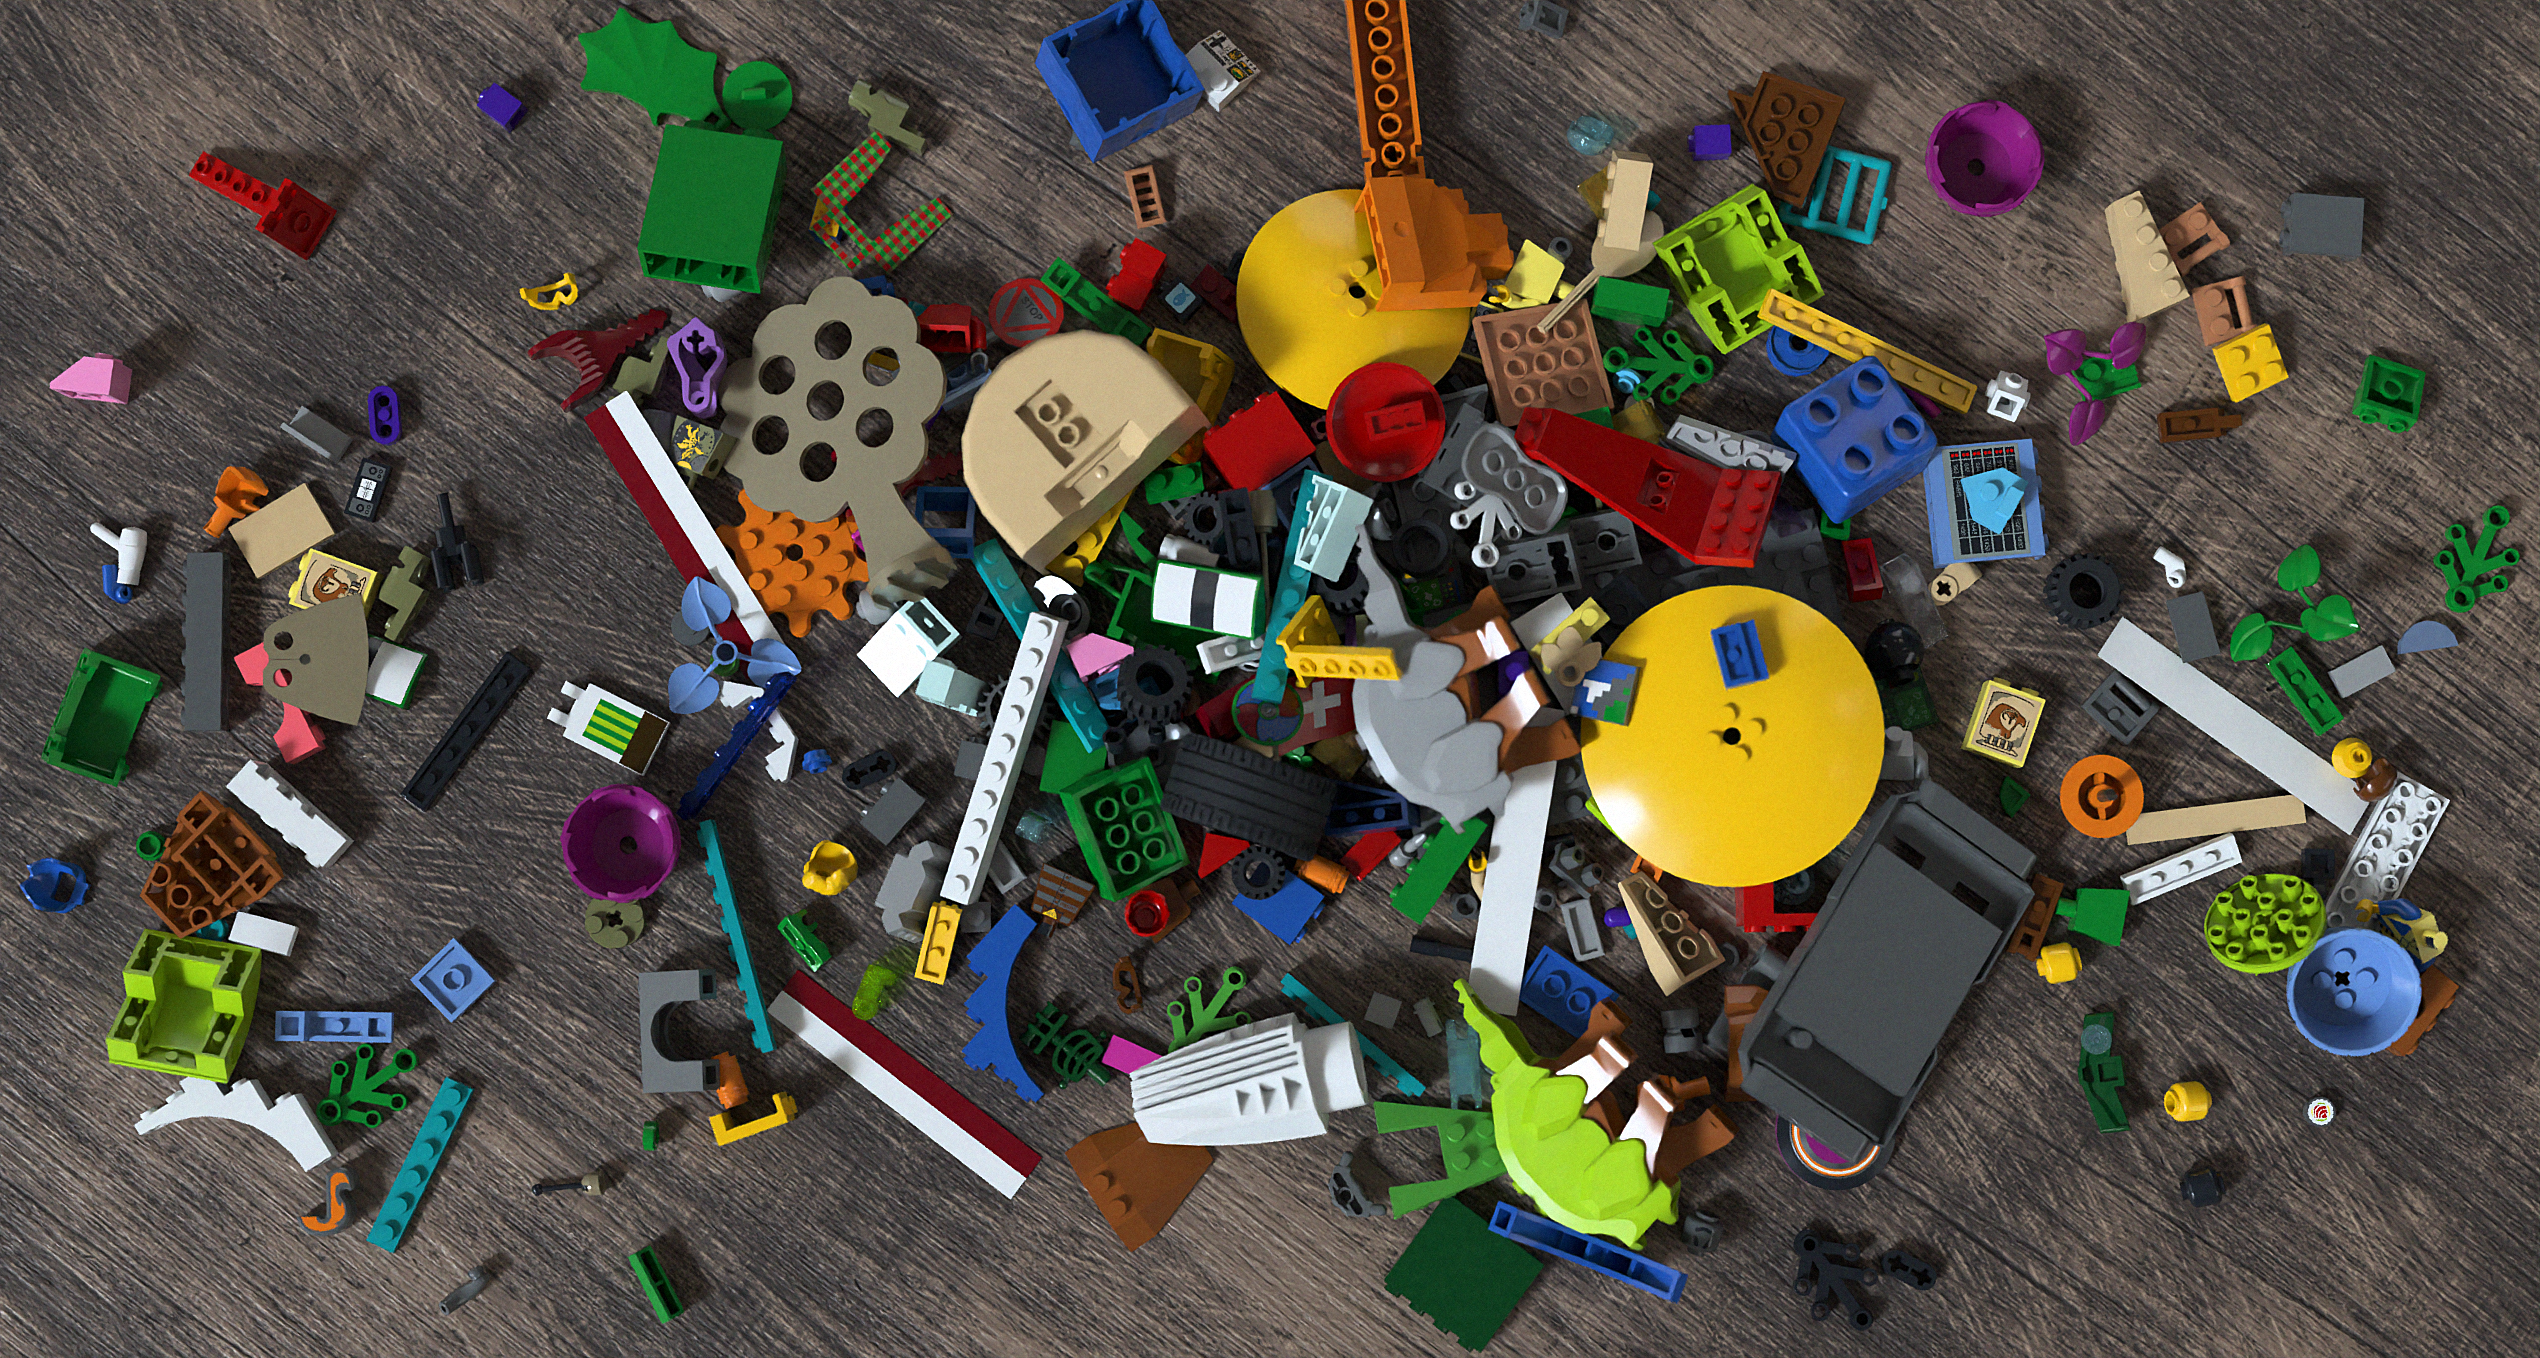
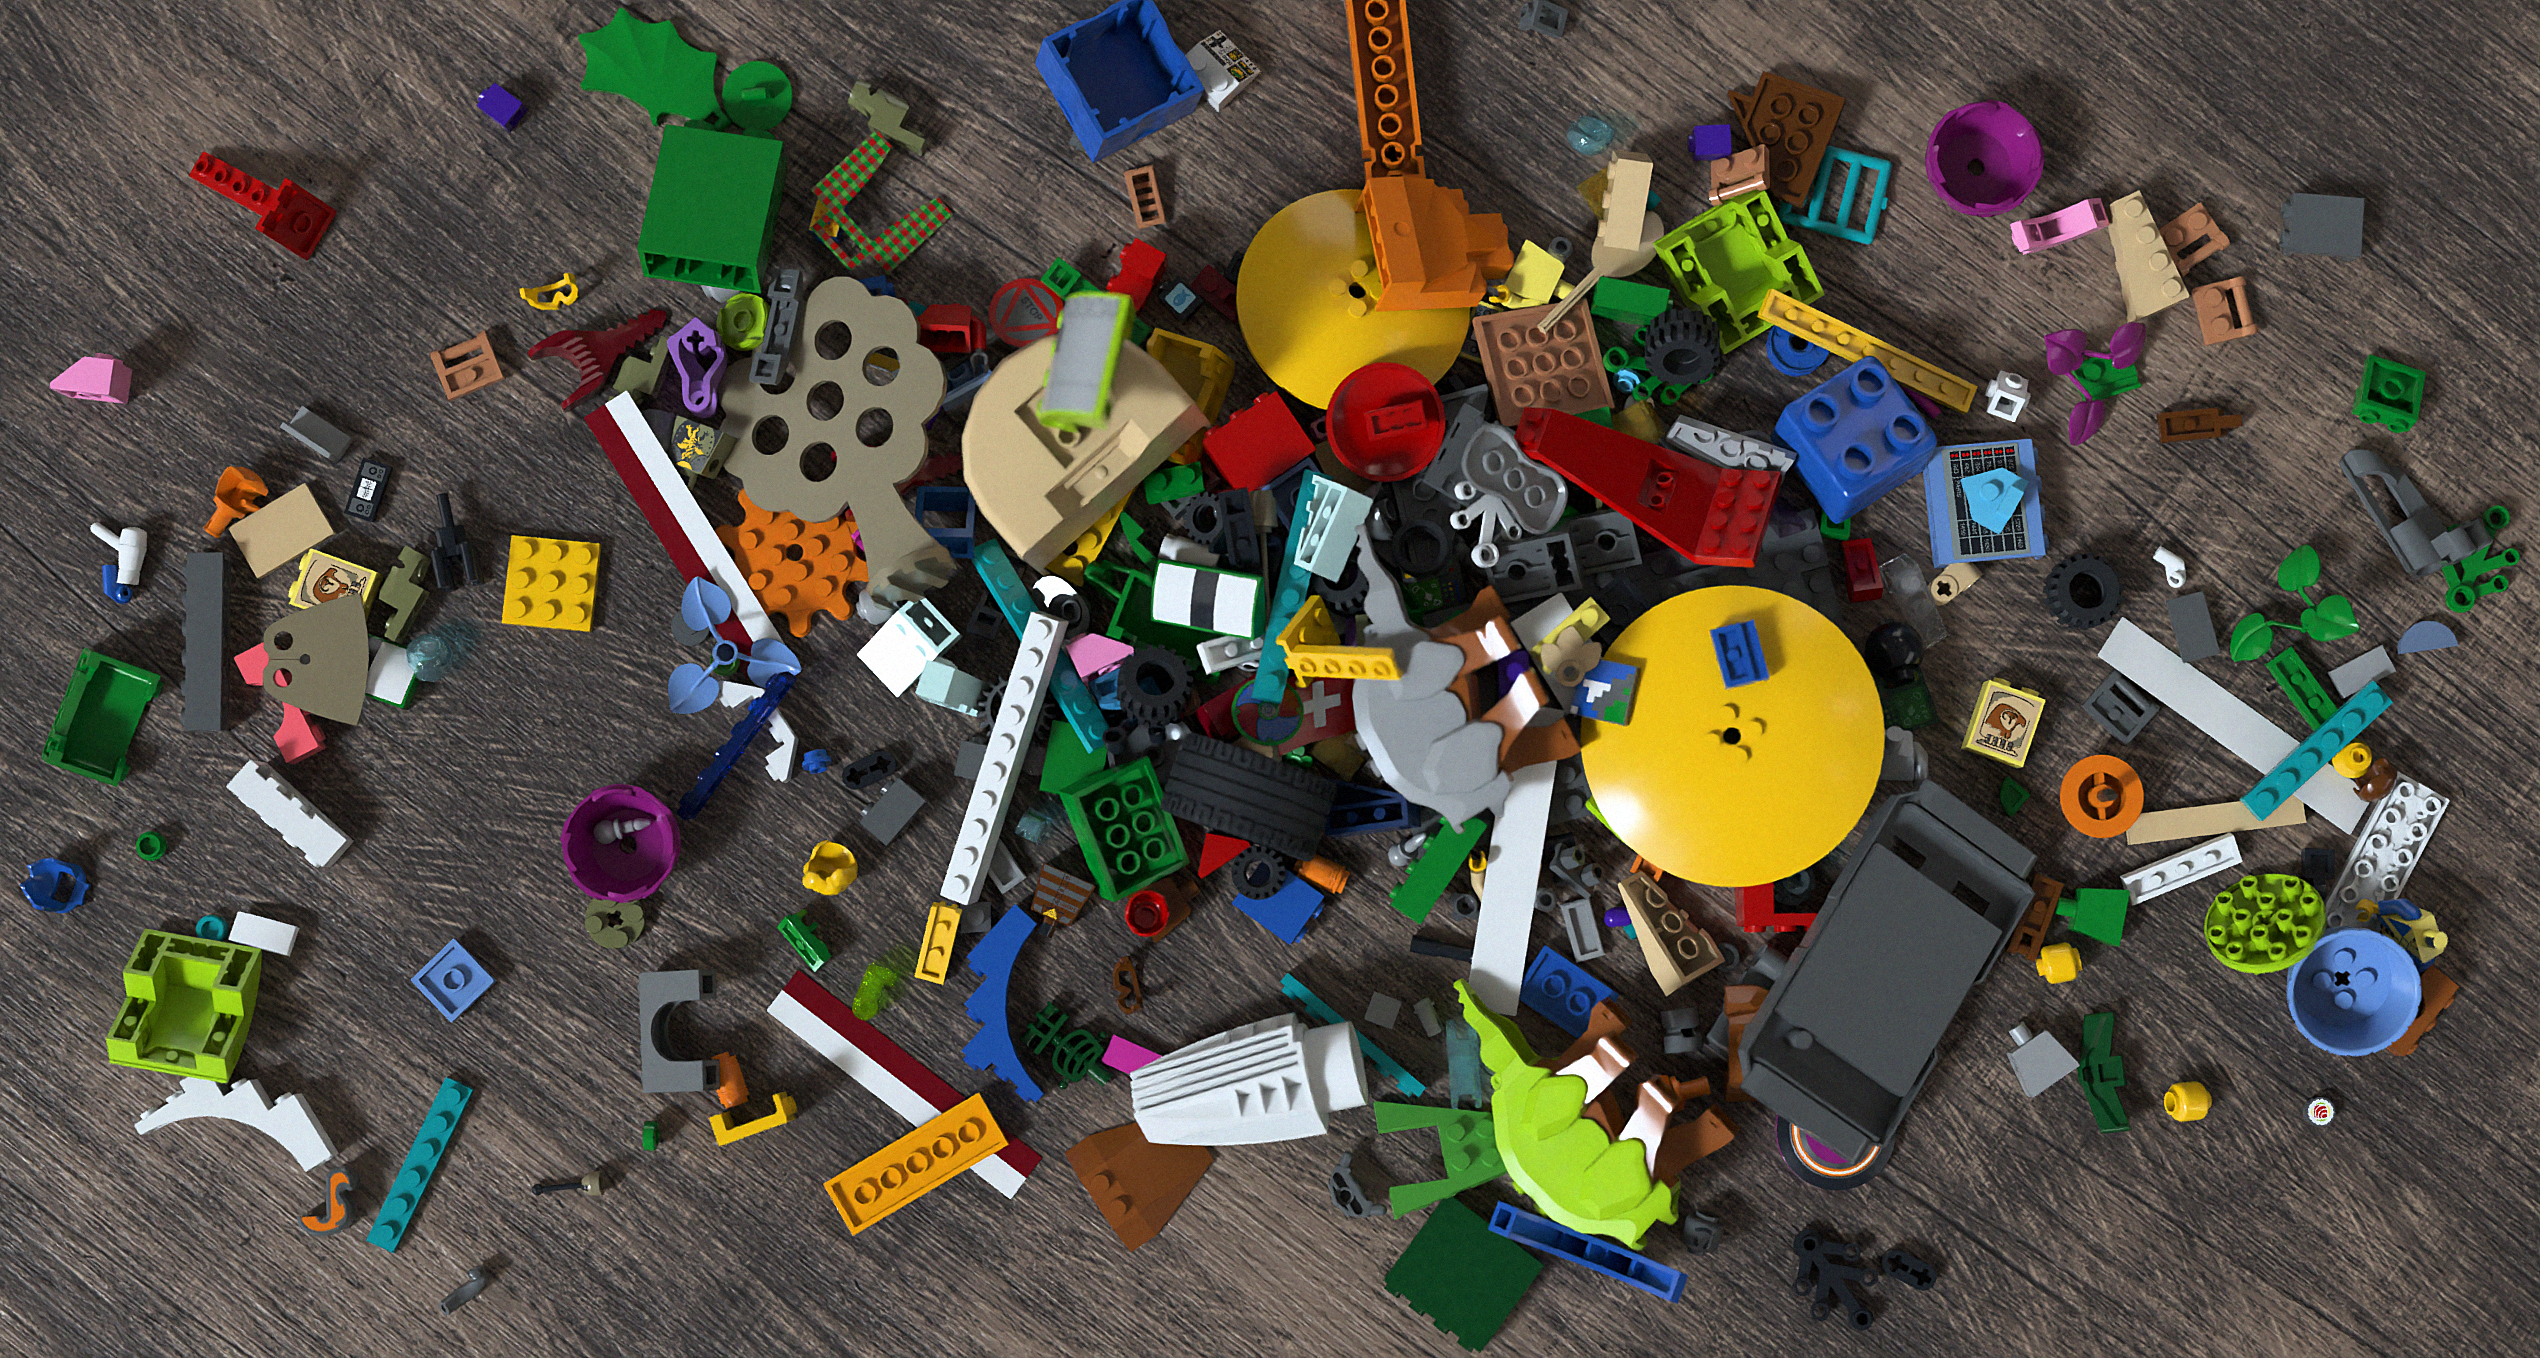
dark orange wedge [139,791,285,939] -> none
medium blue slope [275,1011,394,1043] -> none
green plant [316,1043,419,1128] -> none
dark purple plate [368,386,402,446] -> none
black tile [400,651,533,812] -> none
tile [547,681,671,776] -> none
green piece [628,1245,685,1324] -> none
teal plate [697,819,777,1053] -> none
light grey slope [875,840,954,943] -> none
bright green plant [1167,966,1251,1054] -> none
red panel [1339,831,1403,882] -> none
clear light blue tile [2080,1024,2112,1054] -> none
black head [2179,1166,2227,1208] -> none
yellow plate [2212,323,2289,403] -> none
none -> clear light blue hair [406,633,453,682]
none -> nougat plate [430,330,505,401]
none -> yellow plate [502,535,602,632]
none -> light grey bar [594,818,651,844]
none -> lime tile [716,292,770,351]
none -> dark grey slope [749,268,803,385]
none -> light orange plate [823,1092,1009,1236]
none -> slope [1036,293,1136,434]
none -> black tyre [1645,308,1720,386]
none -> nougat plate [1709,144,1770,206]
none -> light grey torso [2007,1021,2080,1097]
none -> bright pink arch [2010,198,2110,255]
none -> teal plate [2240,680,2393,821]
none -> dark grey panel [2338,449,2494,578]

